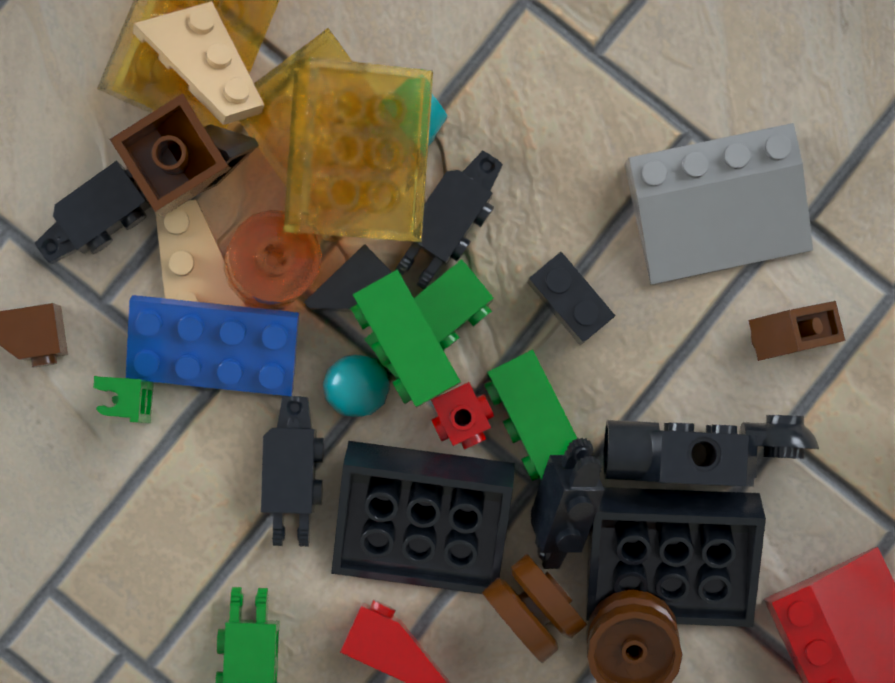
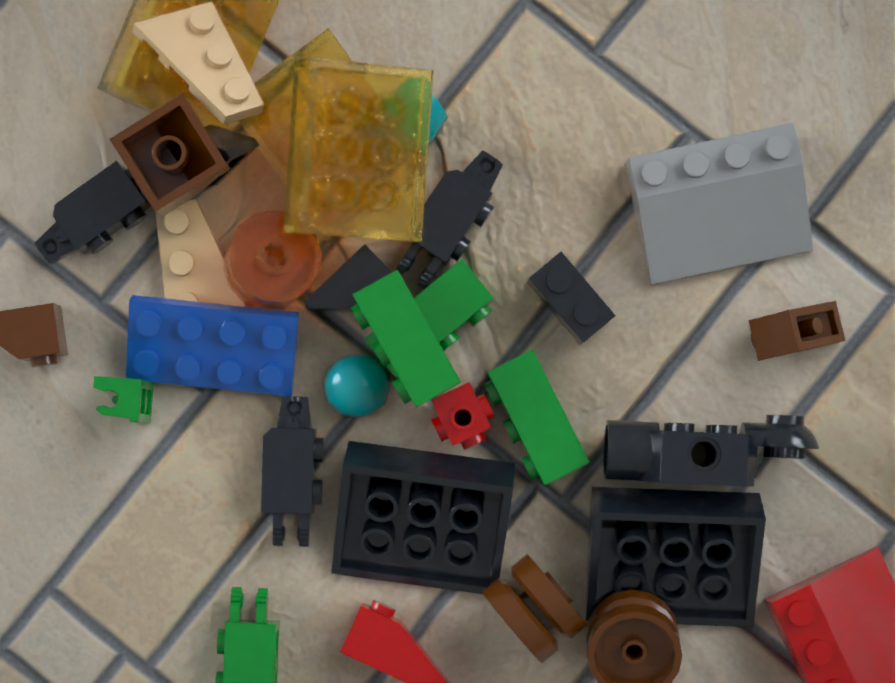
black hinge [531,437,605,569] -> none

